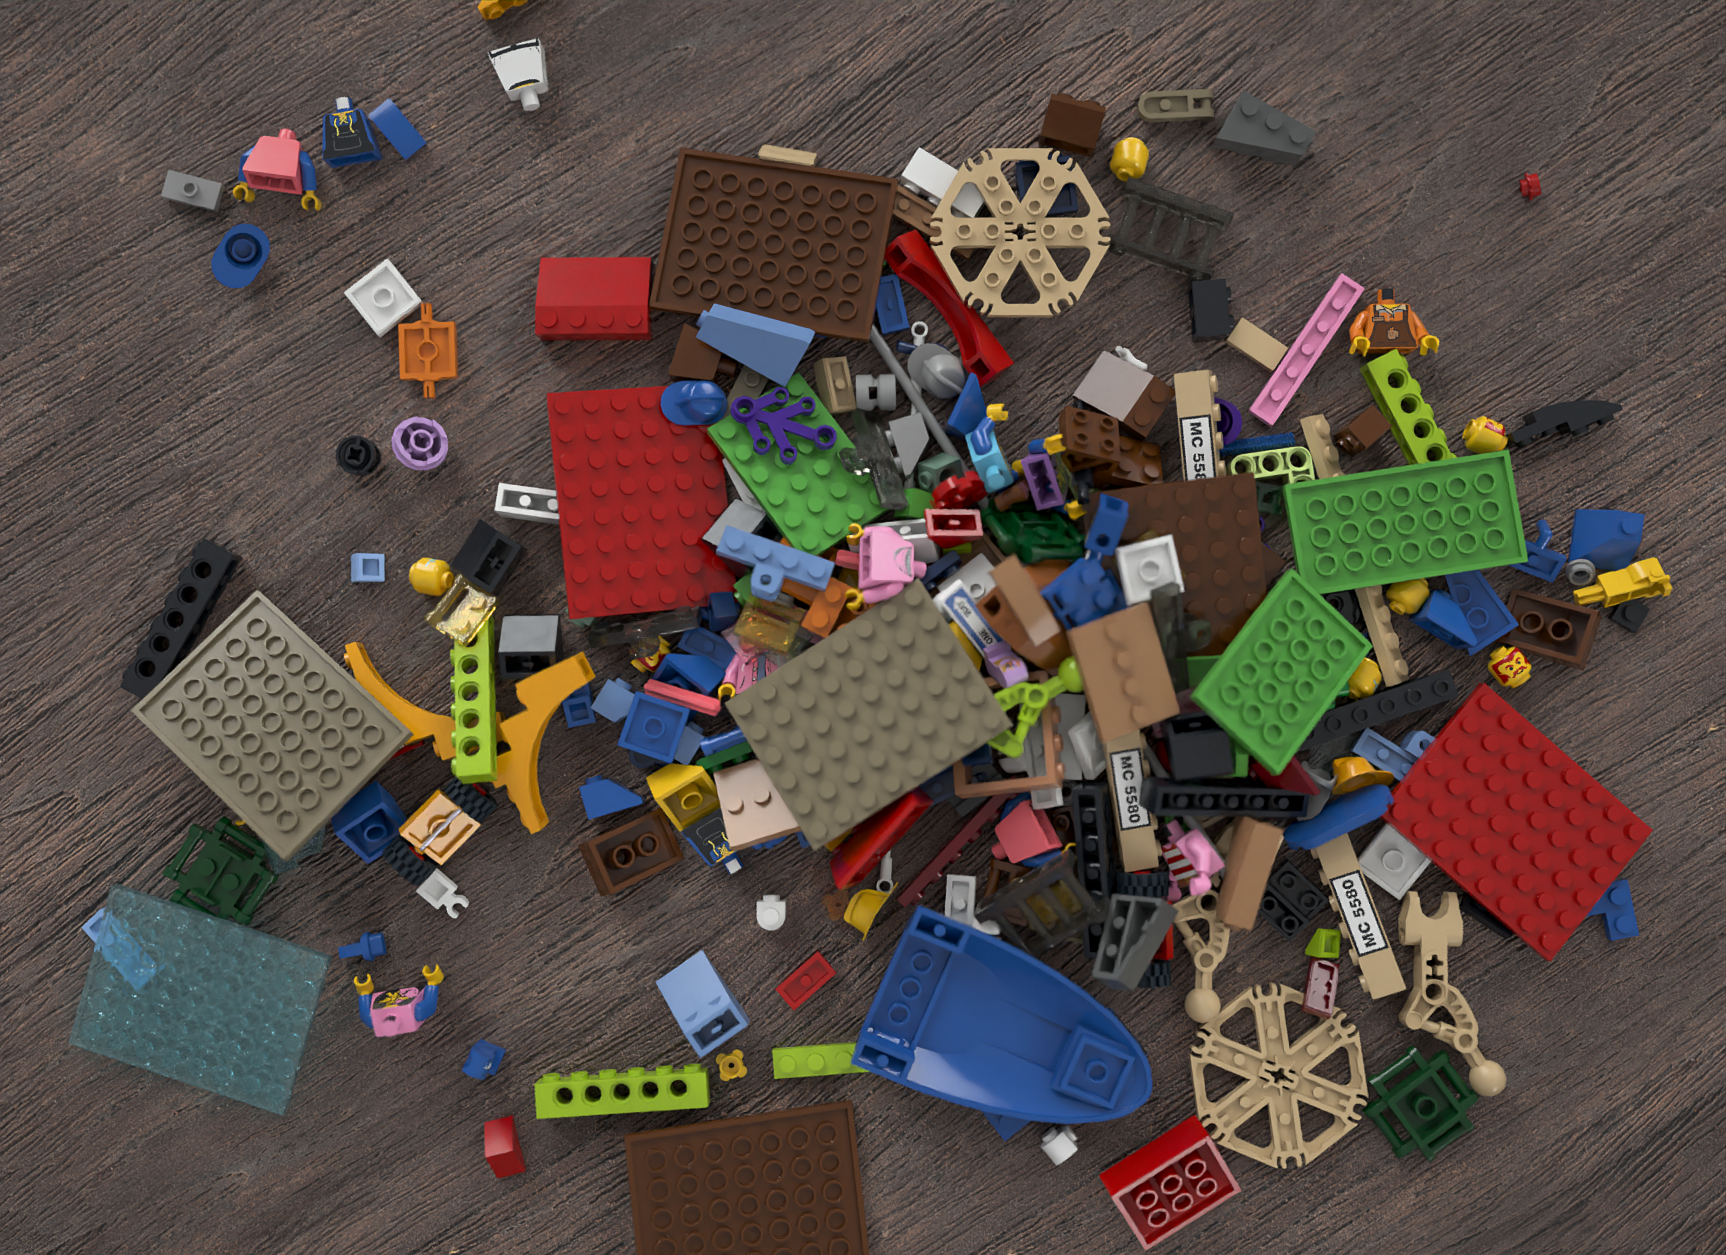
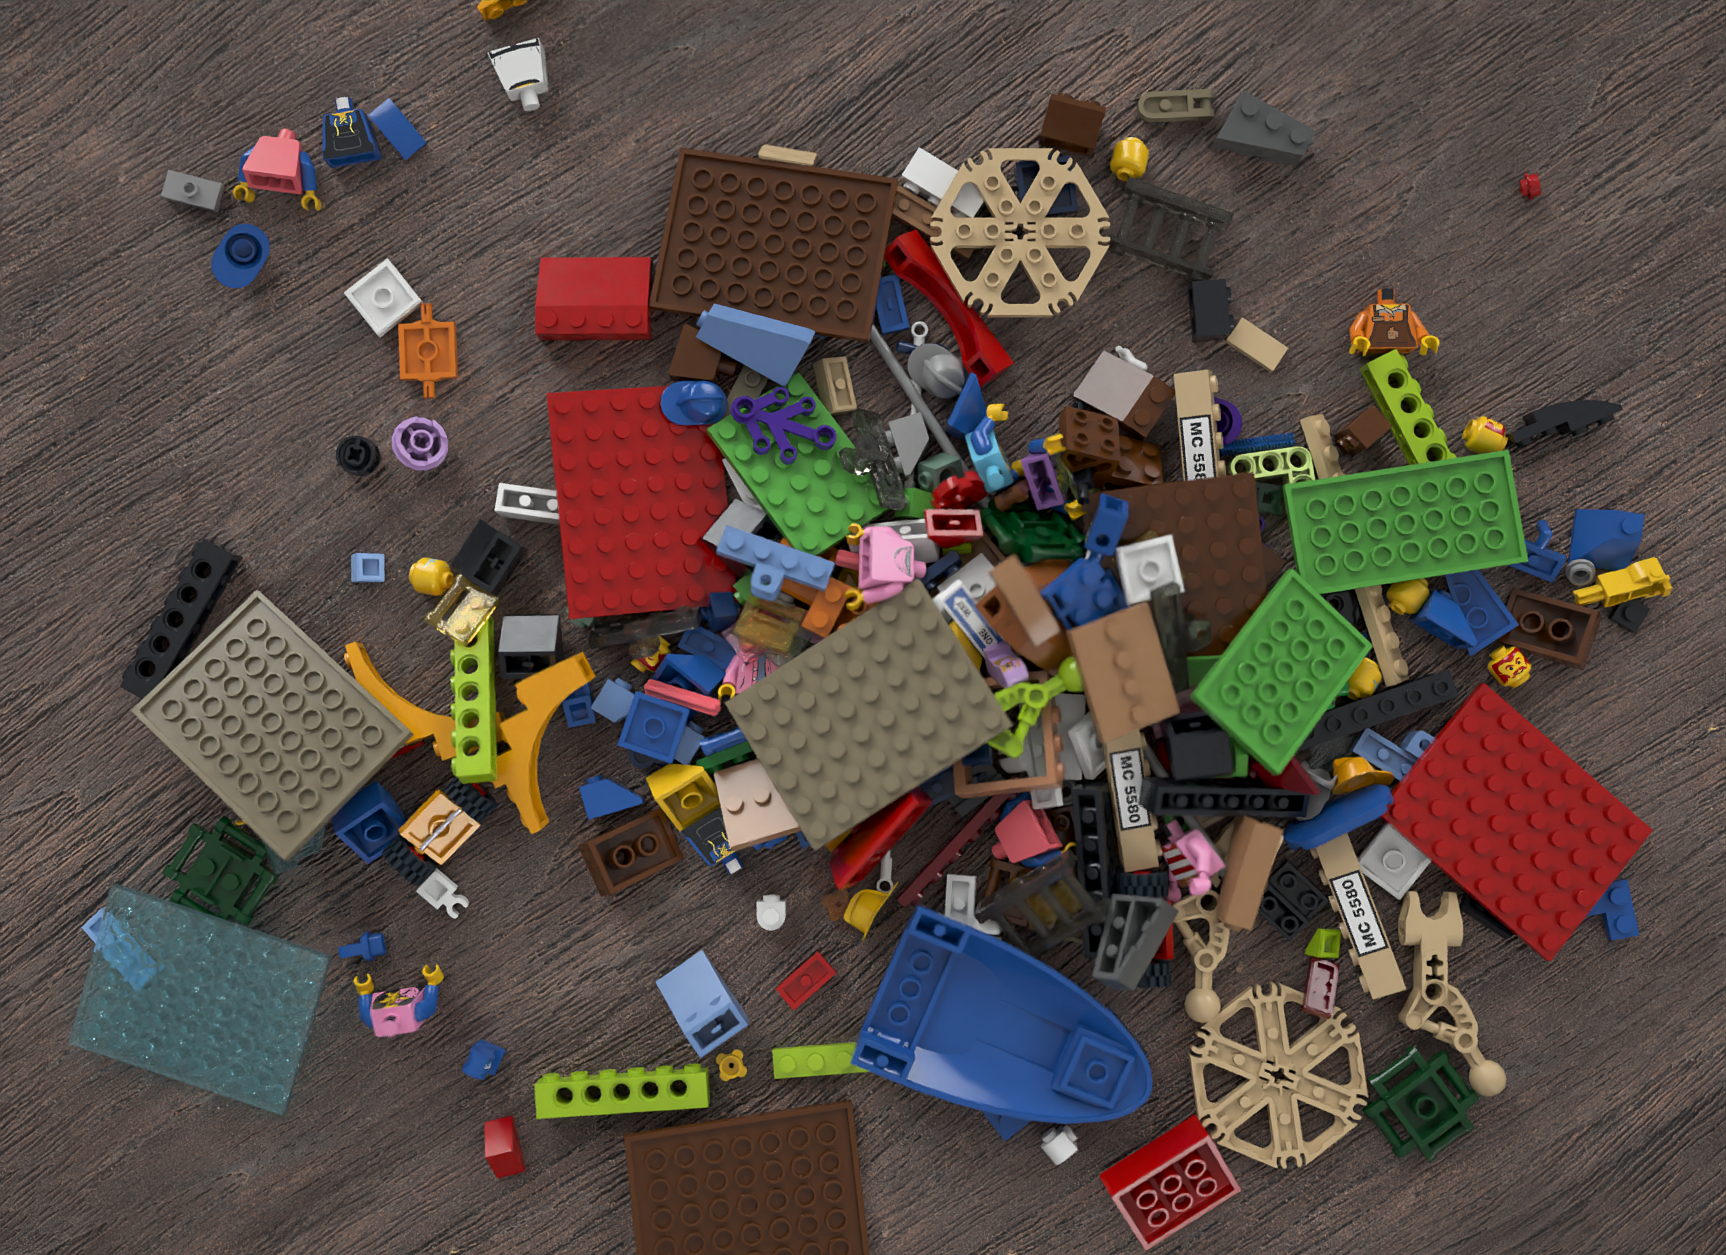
light grey wheel [856,374,896,411] -> none
bright pink plate [1248,273,1365,427] -> none

